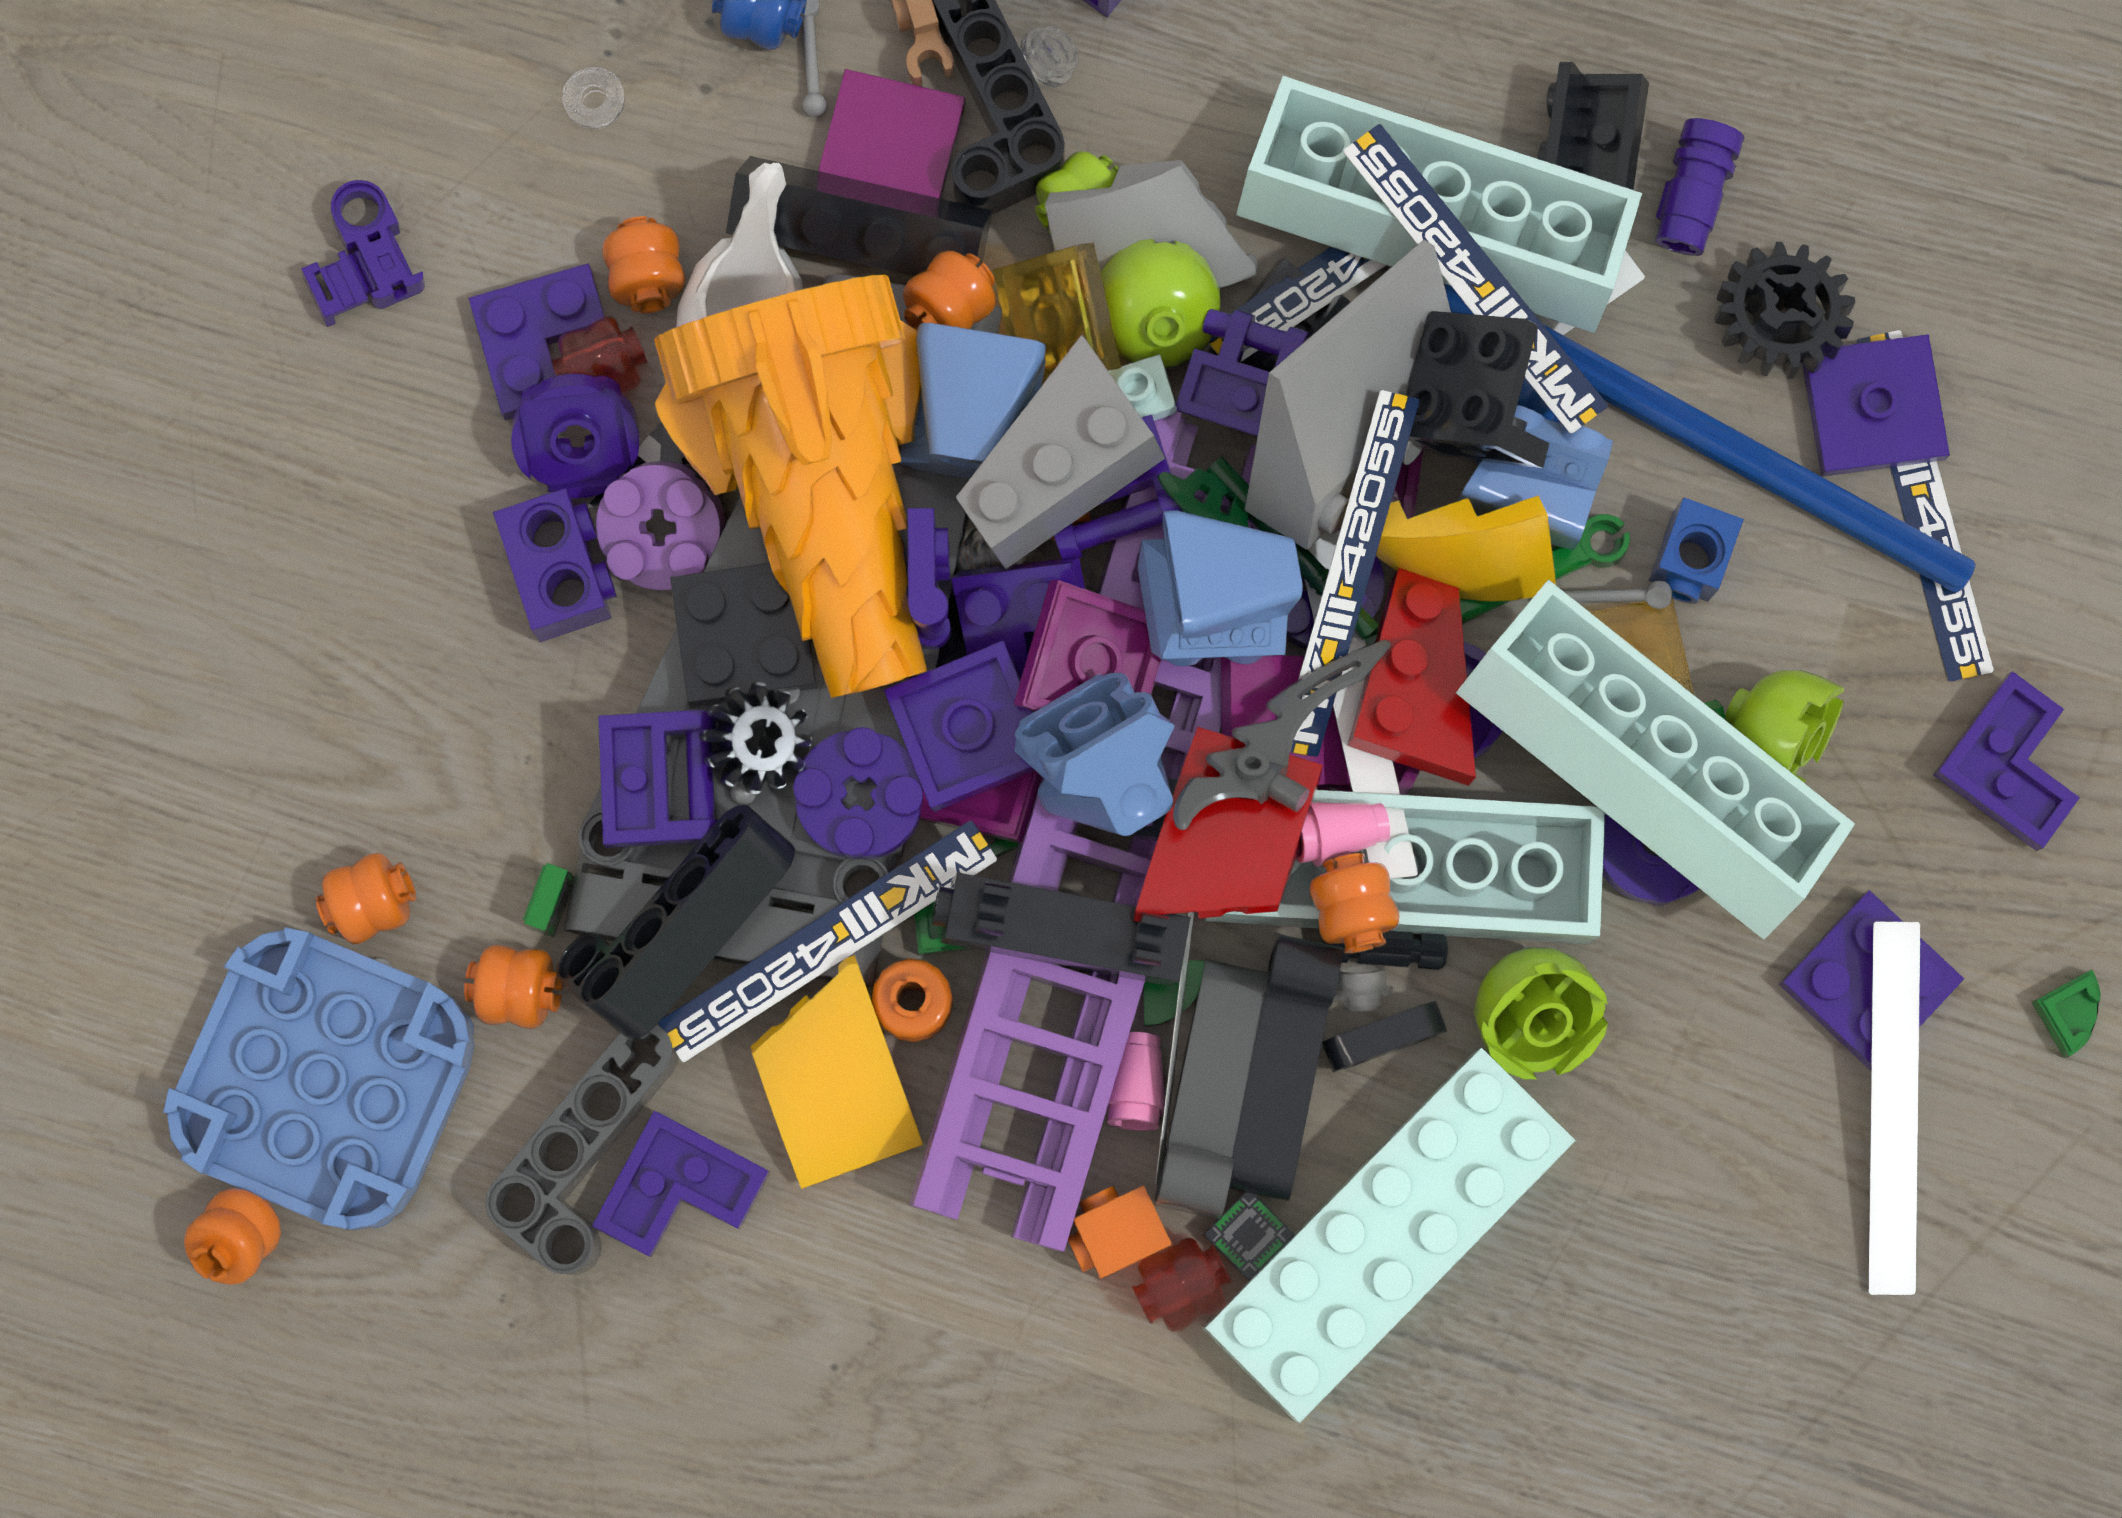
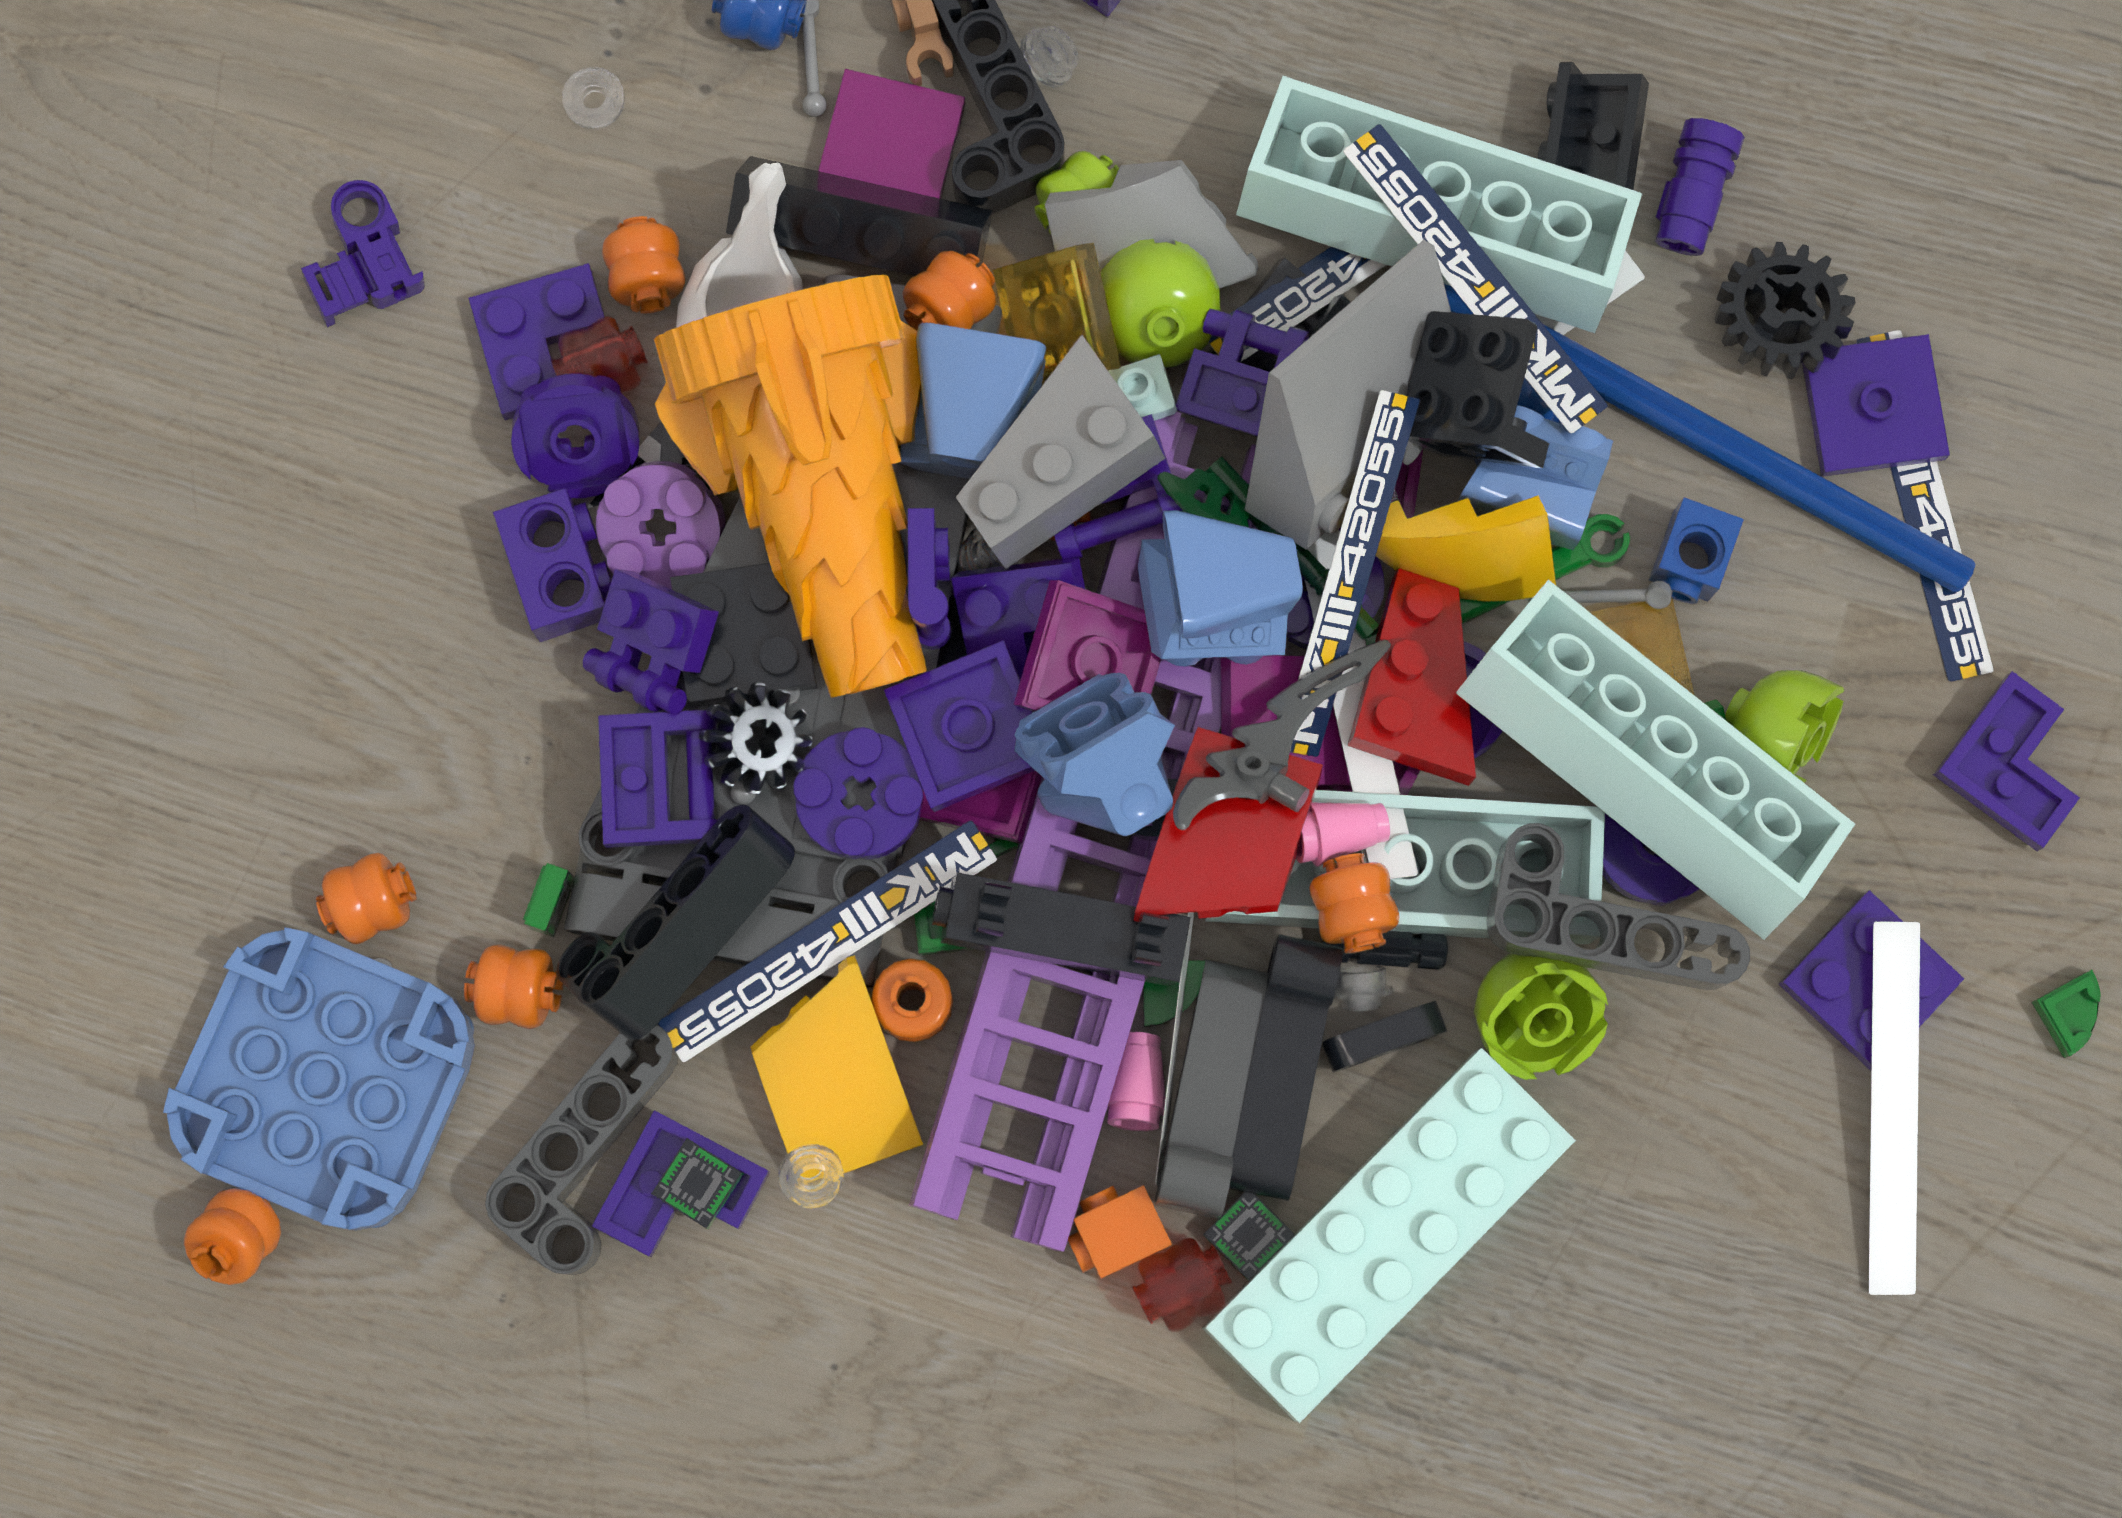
none -> dark purple plate [582,569,719,714]
none -> tile [651,1138,744,1229]
none -> clear plate [778,1144,844,1209]
none -> dark grey beam [1486,823,1750,990]

